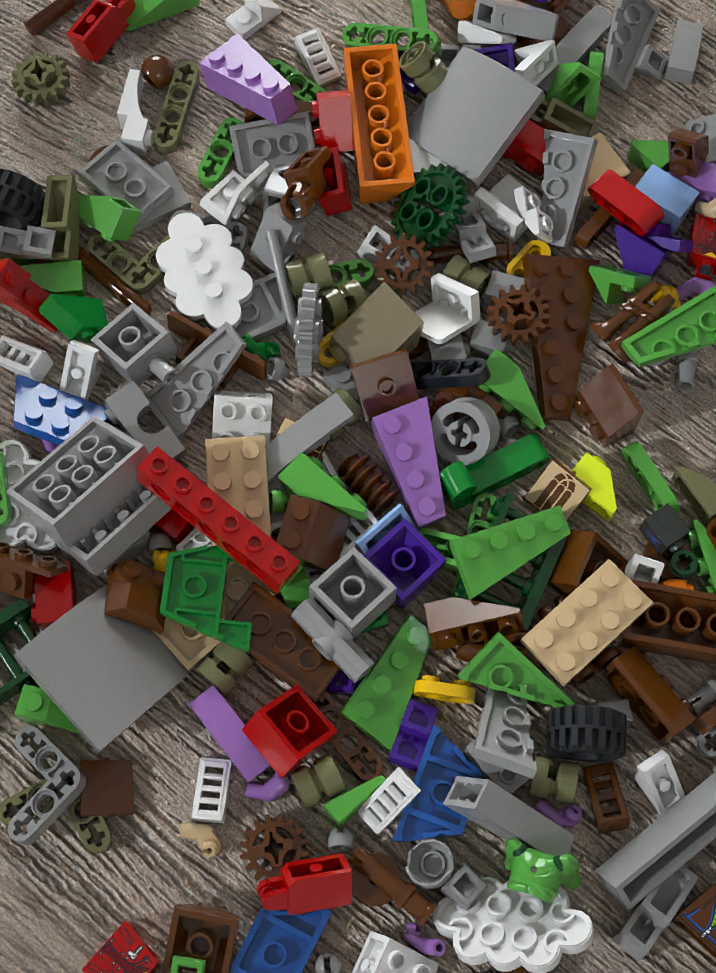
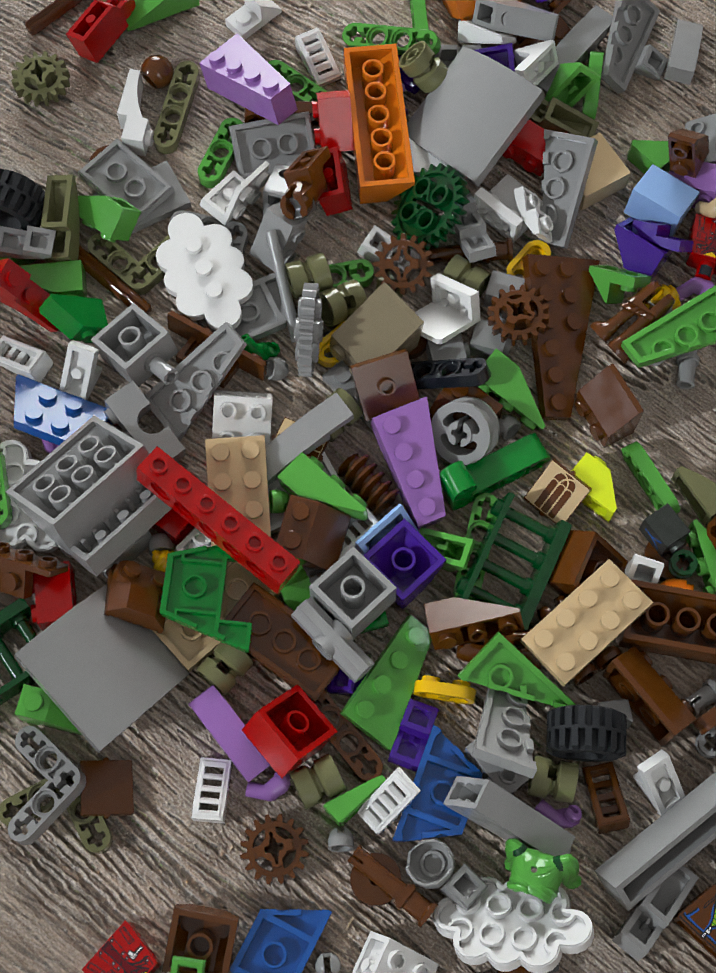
tan arm [180,822,221,858] -> none
red hinge [256,853,352,915] -> none
medium lavender arm [403,922,446,956] -> none
bright green wing [449,505,571,600] -> none
reddish brown beam [574,168,645,251] -> none
red beam [587,169,664,237] -> none

